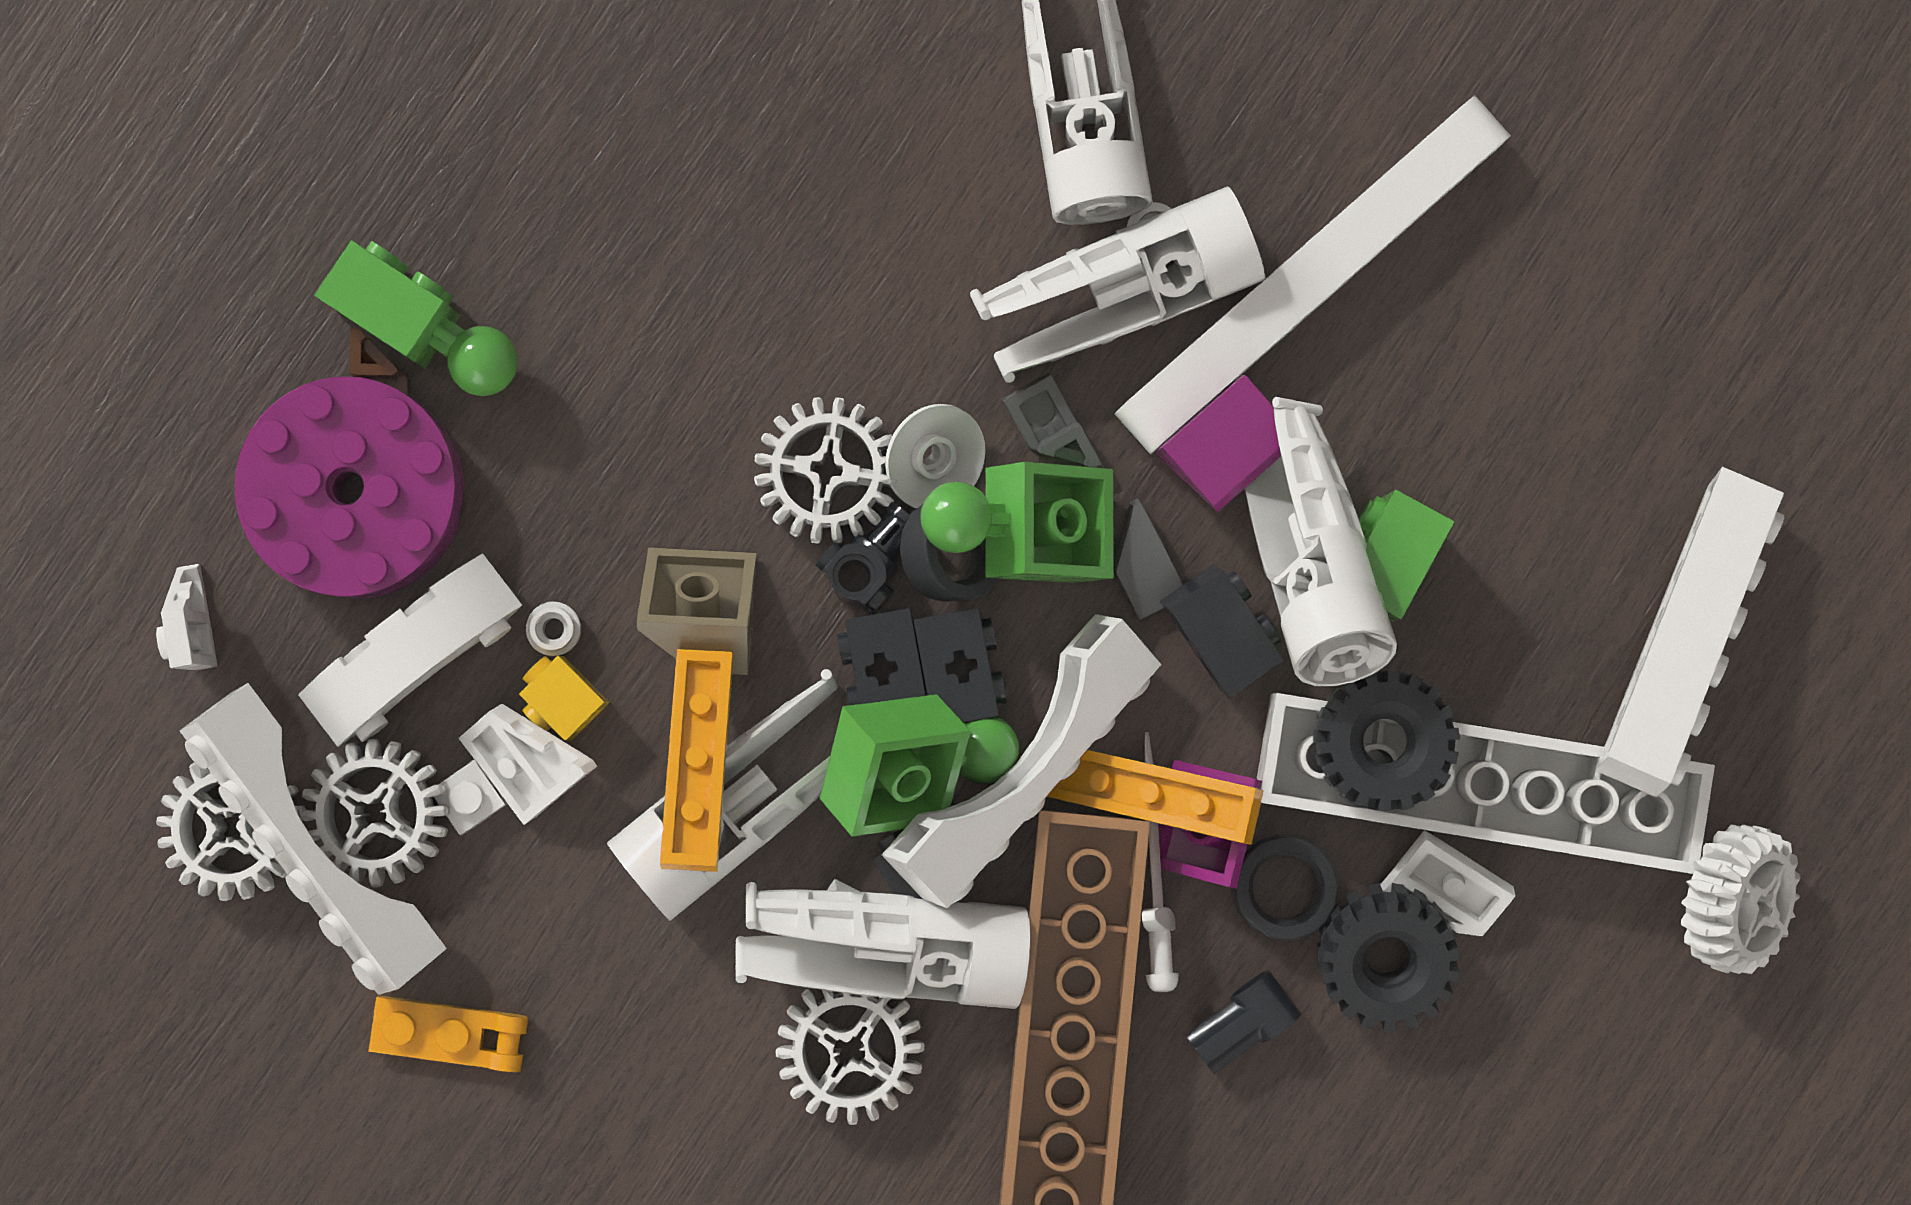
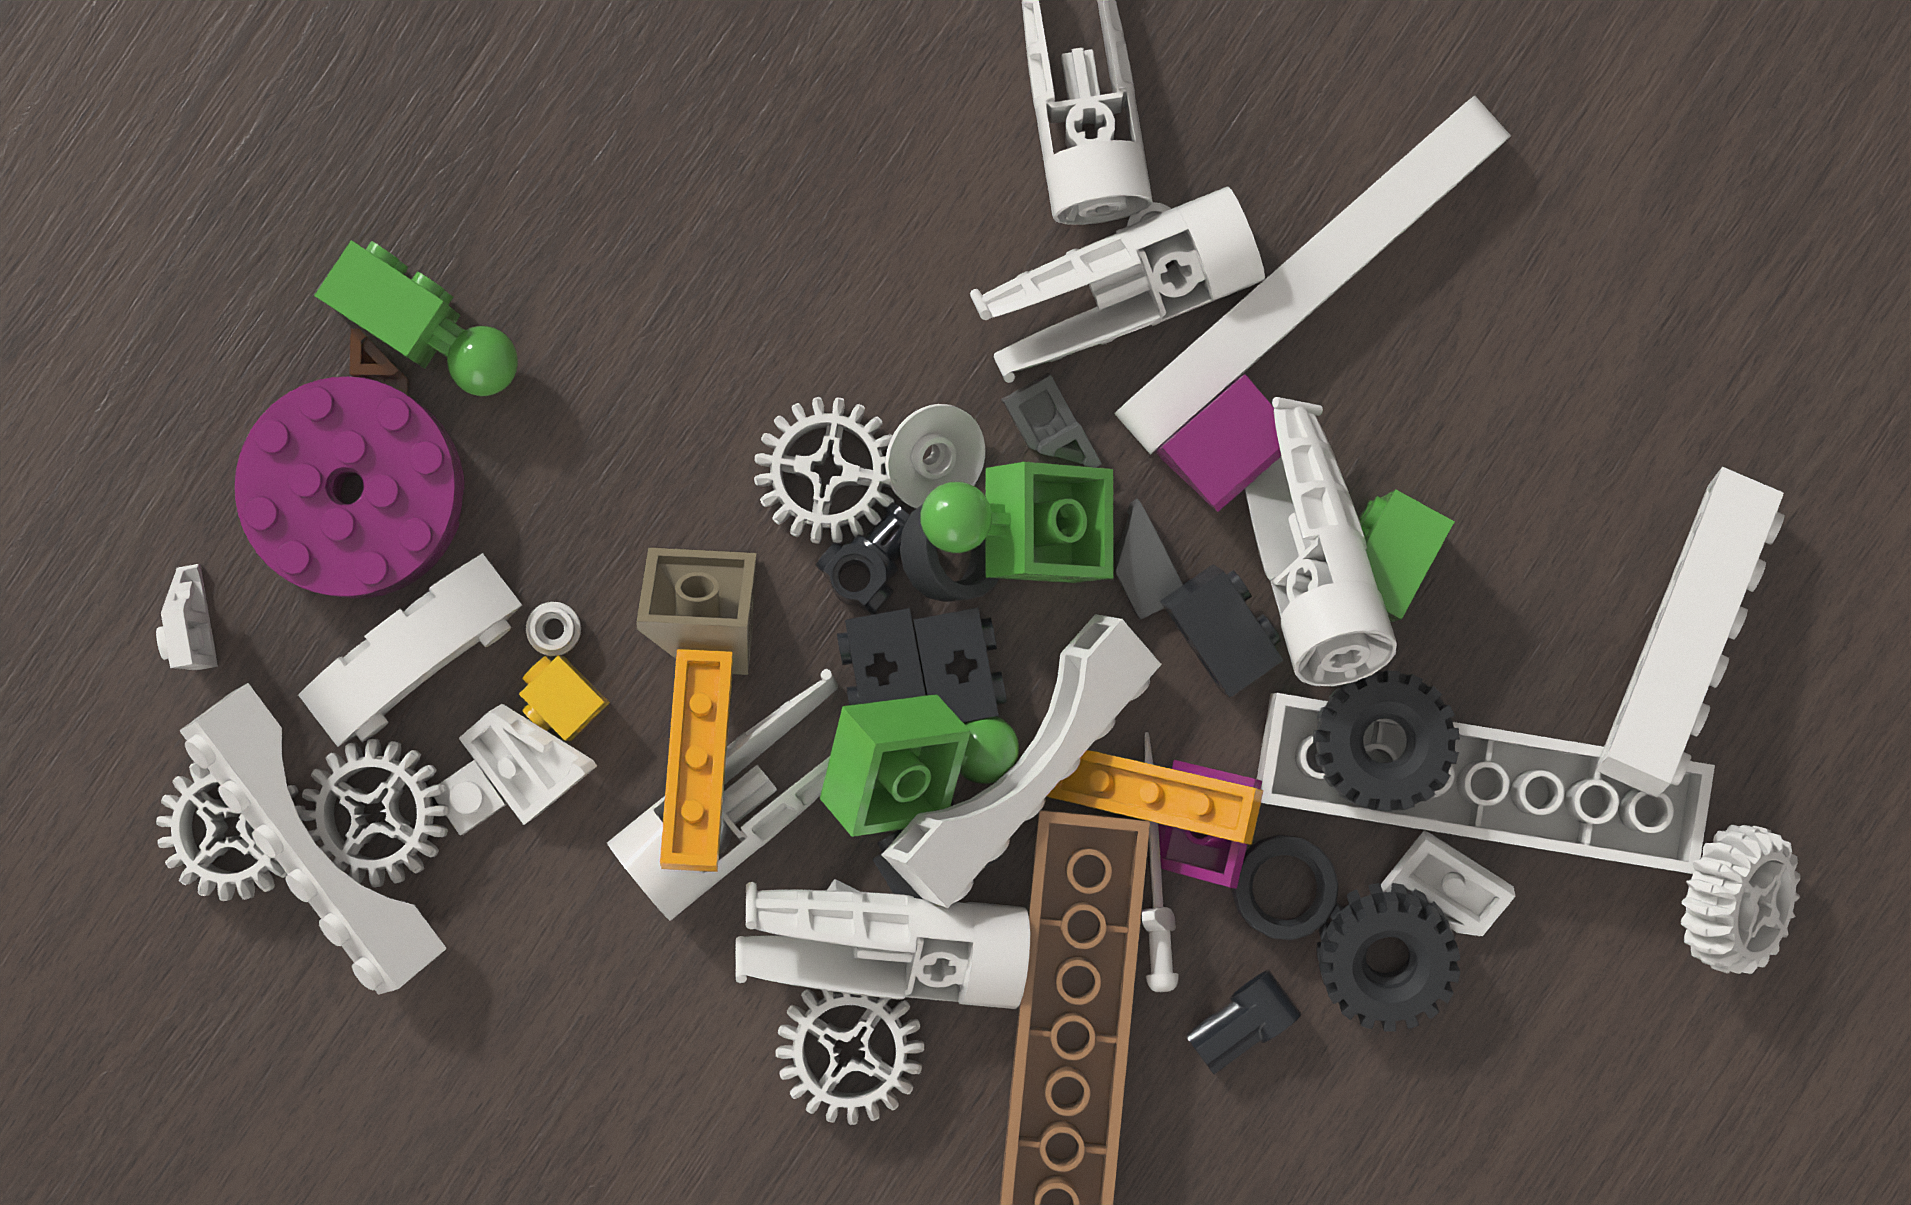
light orange plate [368,995,528,1072] -> none

